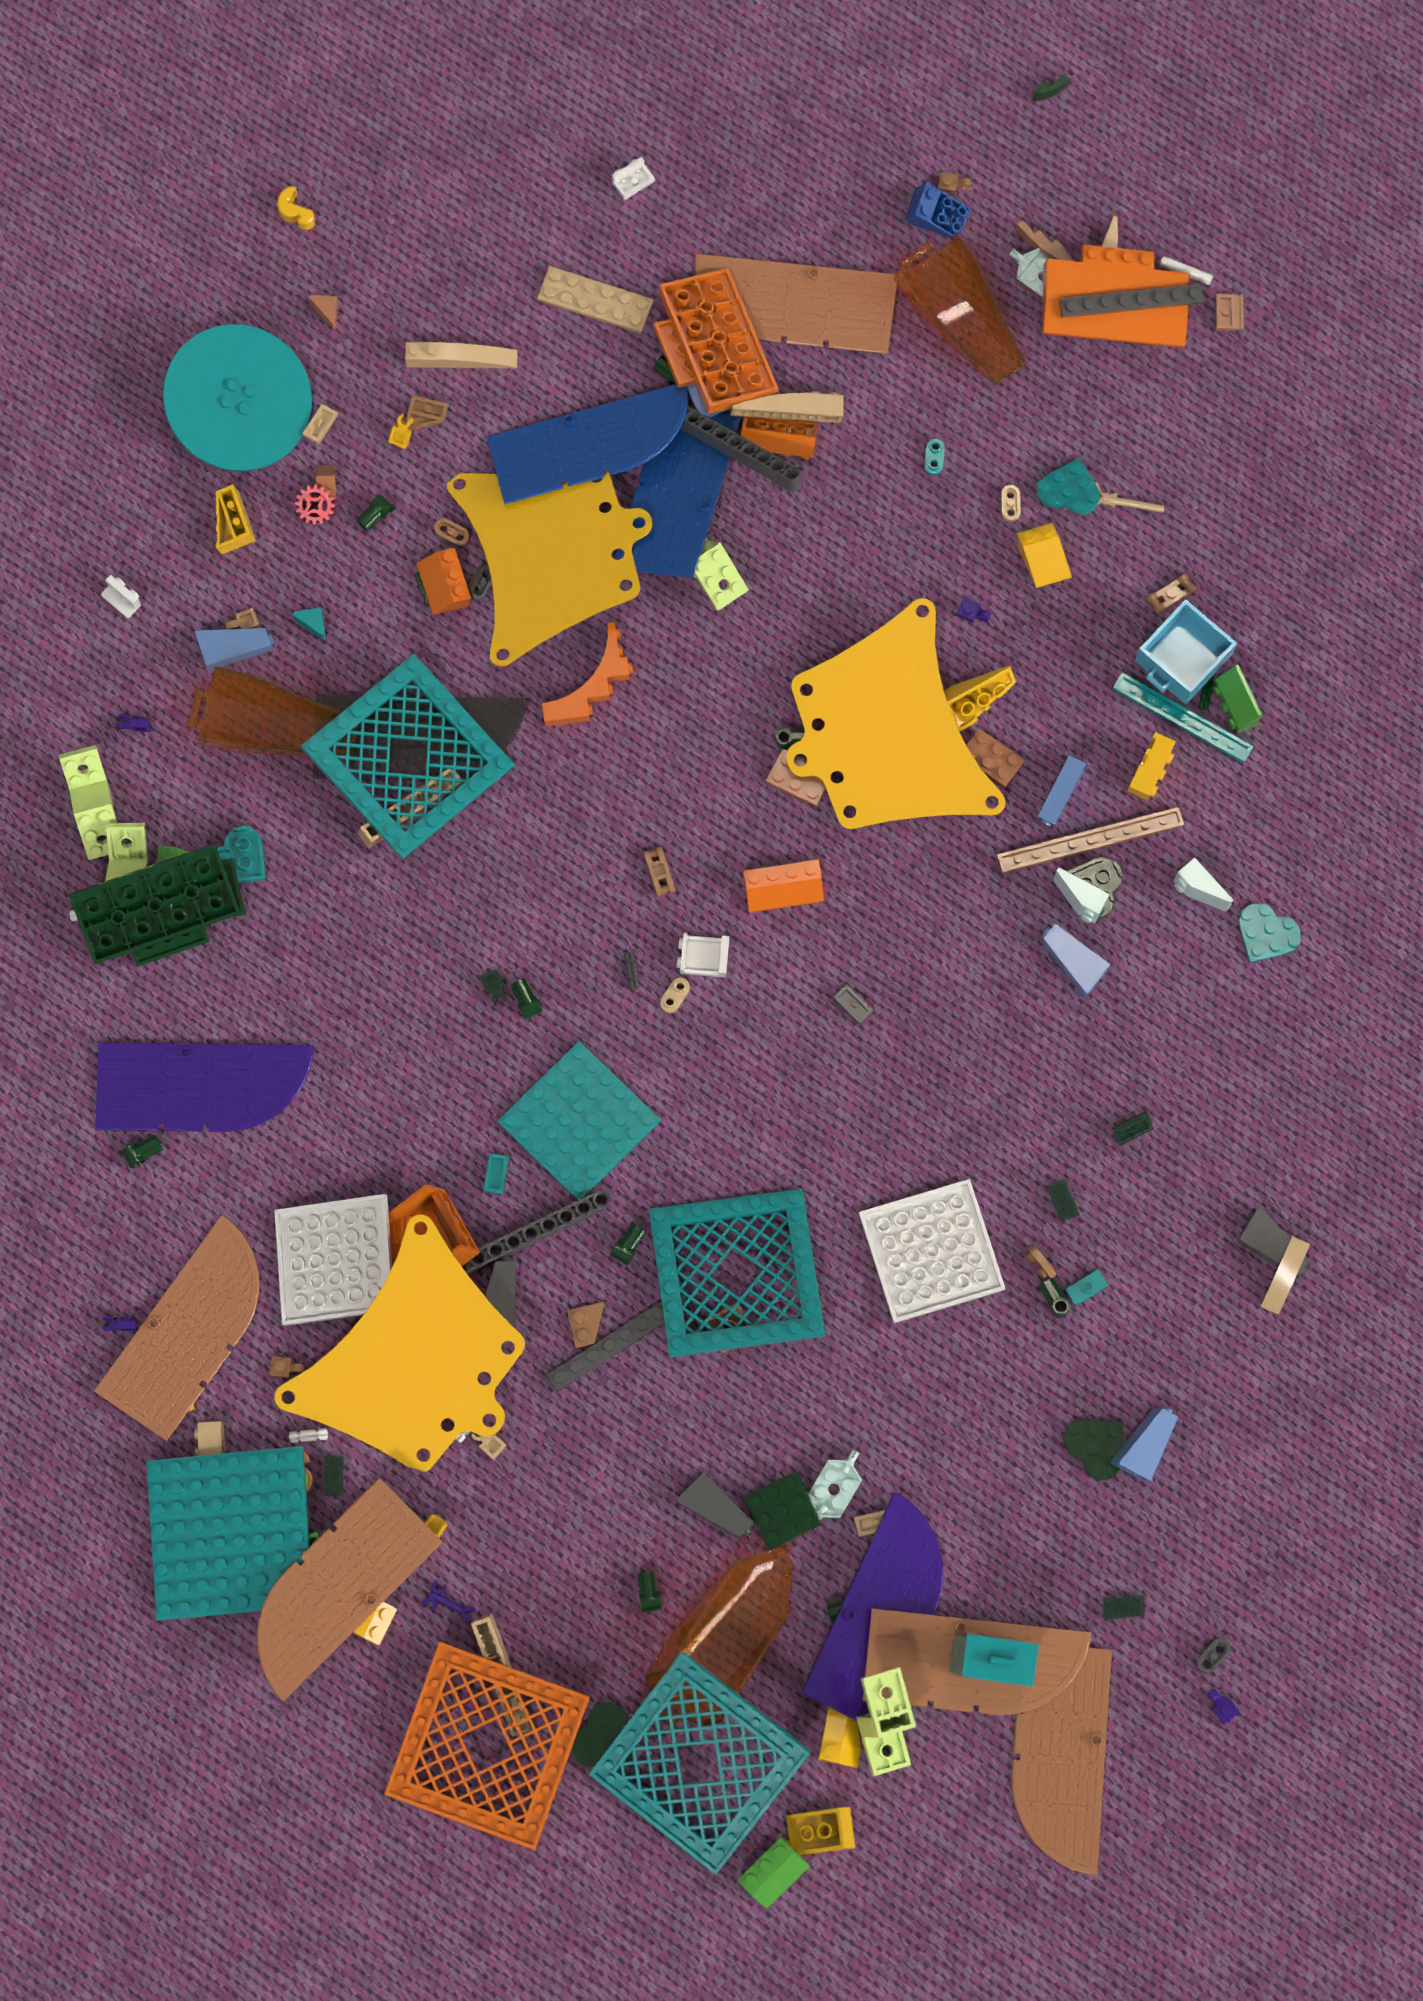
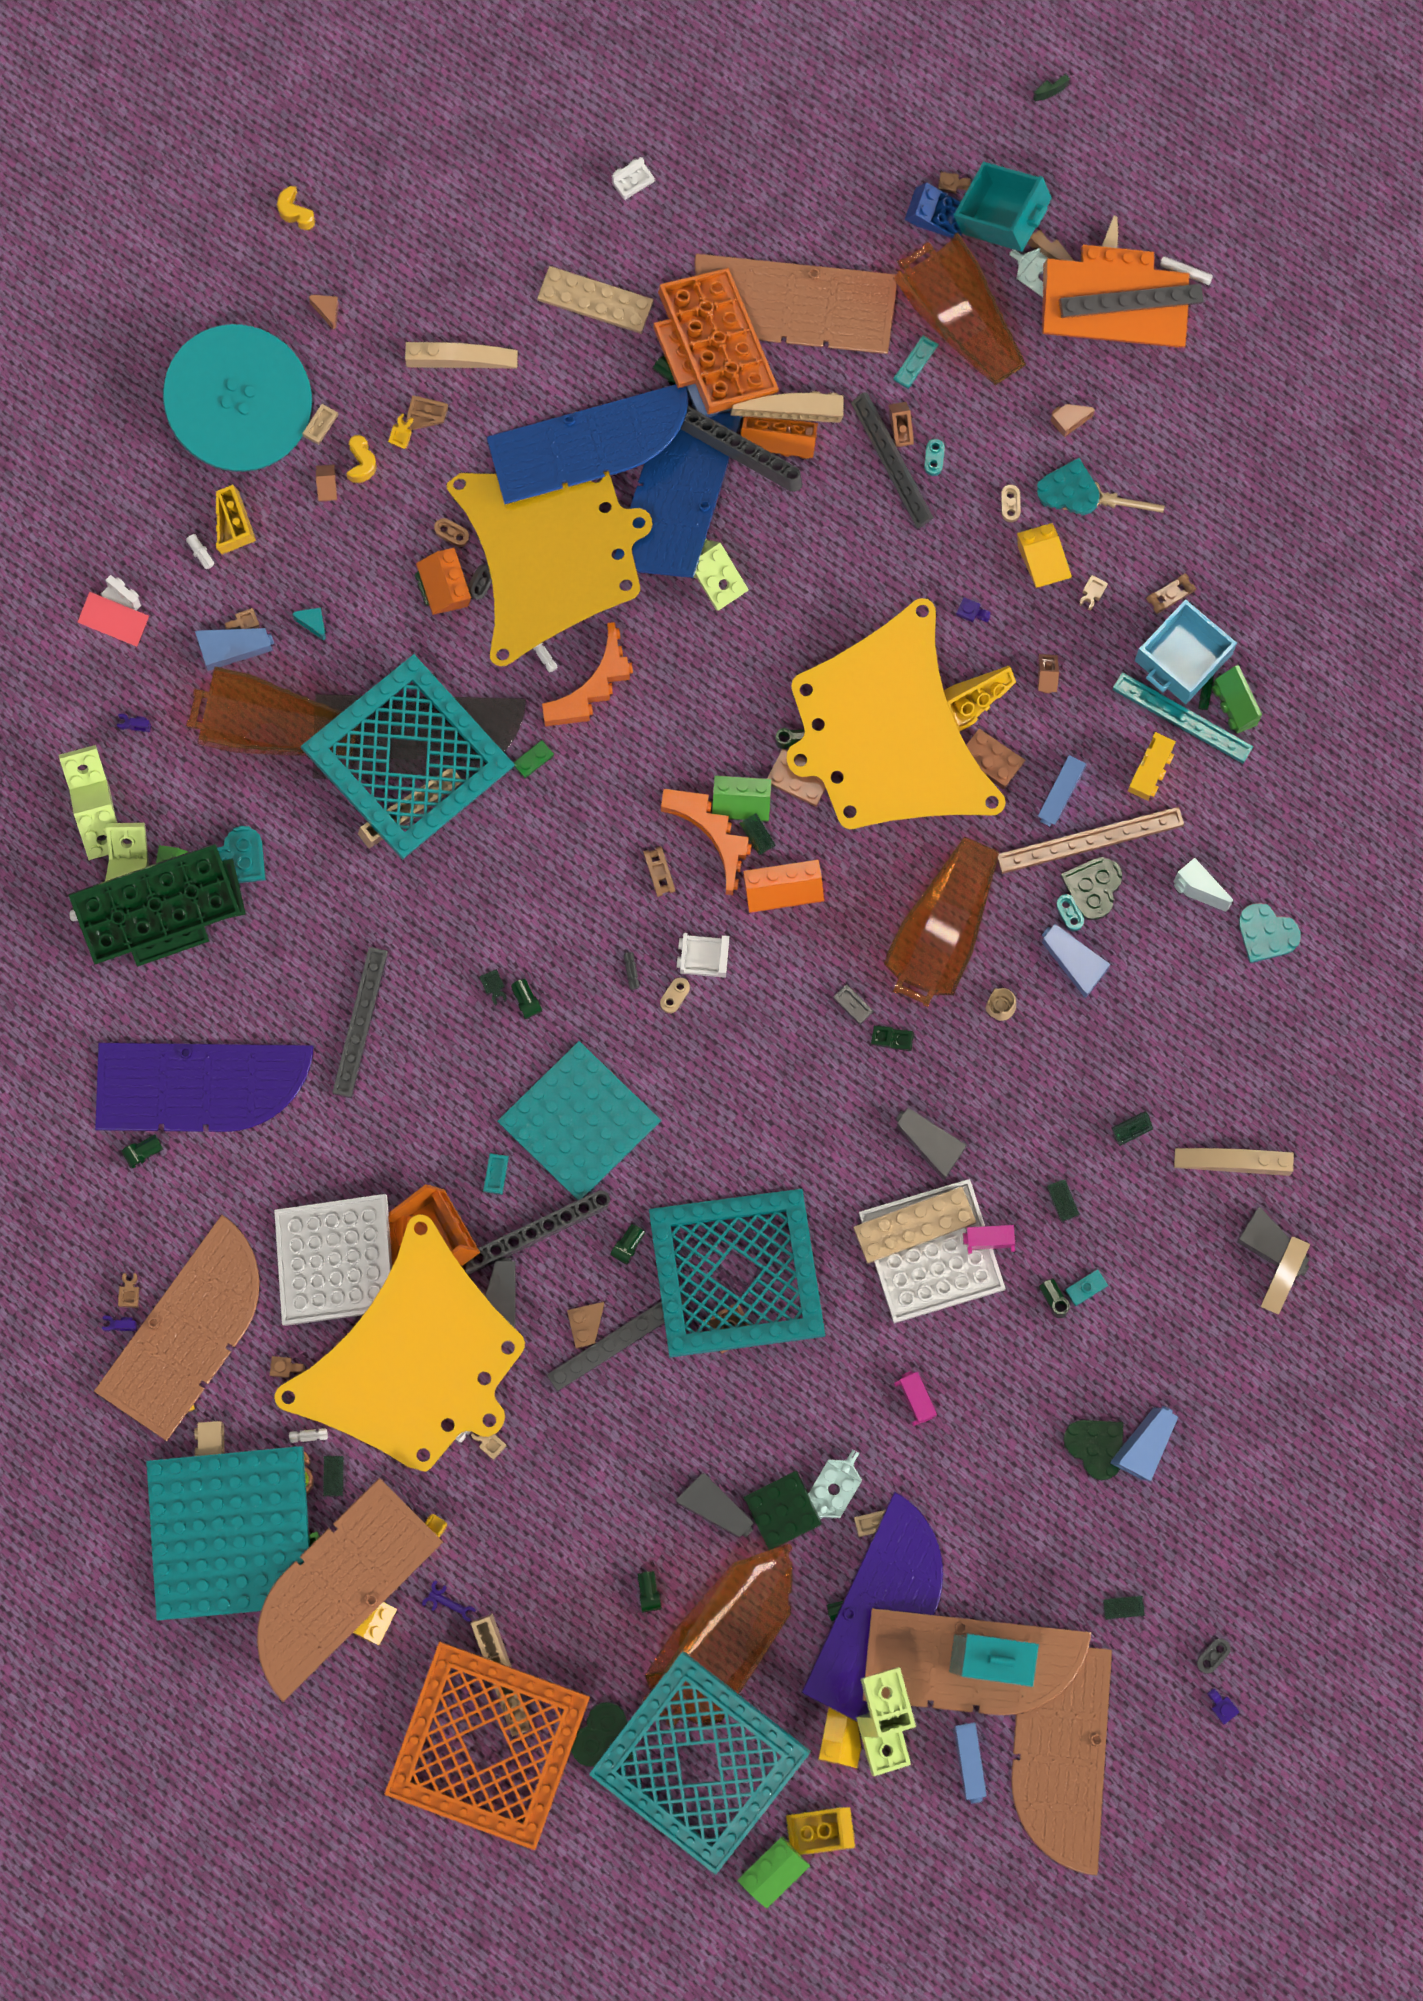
coral gear [295,484,336,525] -> none
dark green piece [356,494,395,532] -> none
medium nougat plate [1025,1244,1056,1279] -> none
light aqua slope [1053,867,1109,923] -> none
nougat plate [1216,294,1244,332] -> none
none -> coral sticker [78,592,149,647]
none -> medium nougat plate [118,1273,140,1308]
none -> white axle [186,534,214,569]
none -> dark grey plate [332,947,388,1098]
none -> yellow animal [346,435,377,483]
none -> green plate [514,740,554,778]
none -> white axle [533,643,557,672]
none -> orange arch [661,789,752,895]
none -> bright green slope [712,776,771,822]
none -> clear green plate [739,813,776,855]
none -> dark grey plate [851,392,934,528]
none -> tan plate [853,1187,976,1264]
none -> dark green slope [871,1025,914,1051]
none -> clear orange windscreen [884,836,999,1008]
none -> nougat slope [888,402,914,447]
none -> teal tile [893,335,938,389]
none -> dark pink brick [894,1371,937,1426]
none -> dark grey slope [896,1108,966,1180]
none -> medium blue slope [953,1723,987,1804]
none -> teal container [954,161,1052,252]
none -> dark pink brick [963,1225,1015,1254]
none -> tan hair [985,988,1017,1021]
none -> nougat slope [1038,654,1059,693]
none -> nougat slope [1051,404,1095,437]
none -> plate [1056,894,1084,931]
none -> tan plate [1079,575,1108,611]
none -> tan slope [1174,1148,1294,1176]

